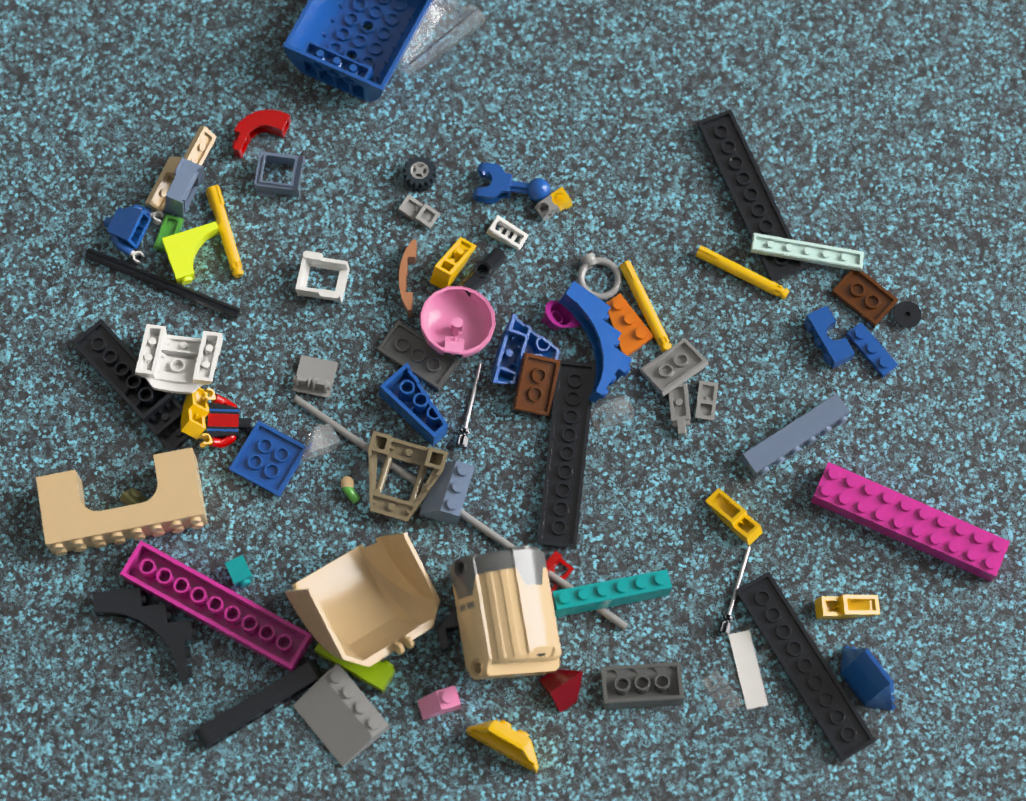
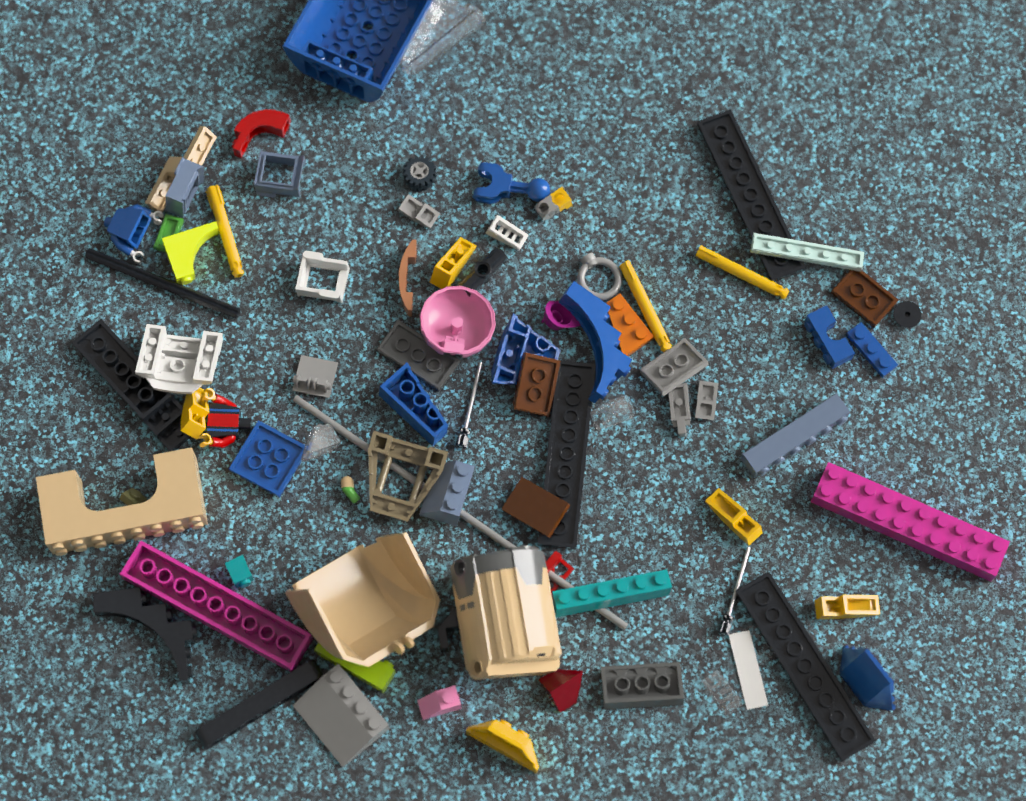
none -> reddish brown tile [501,477,570,538]

